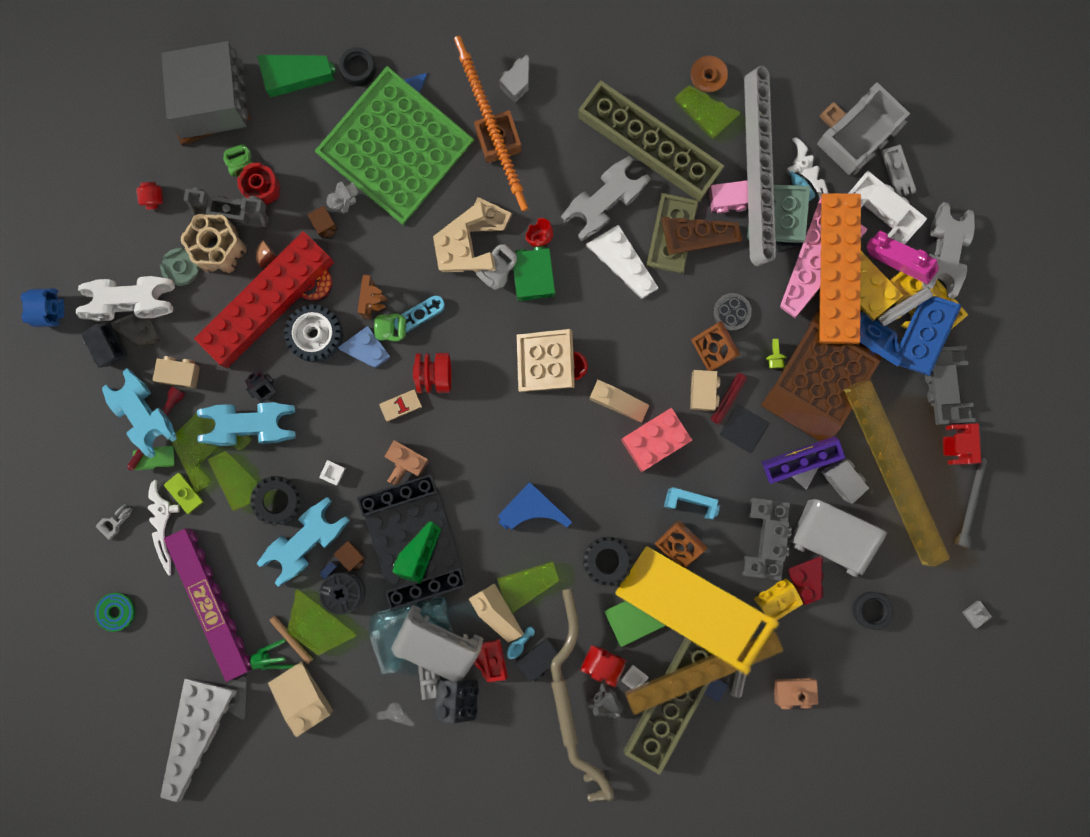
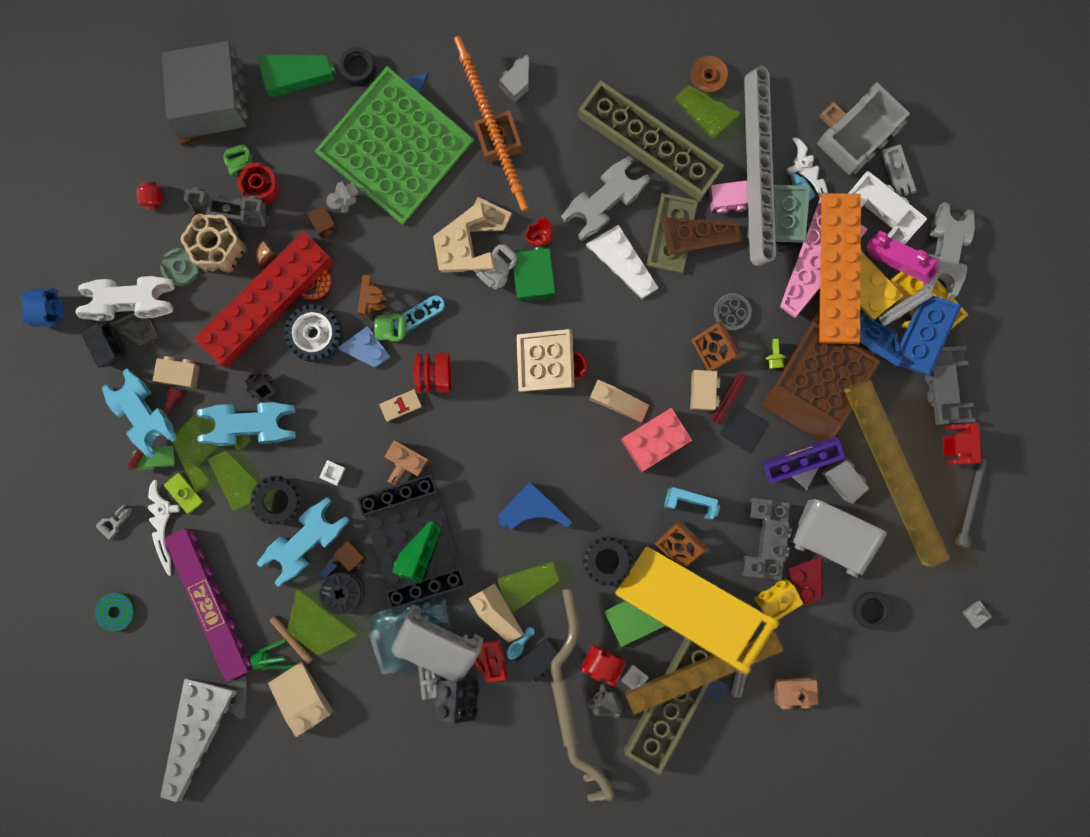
clear animal [377,703,414,726] -> none

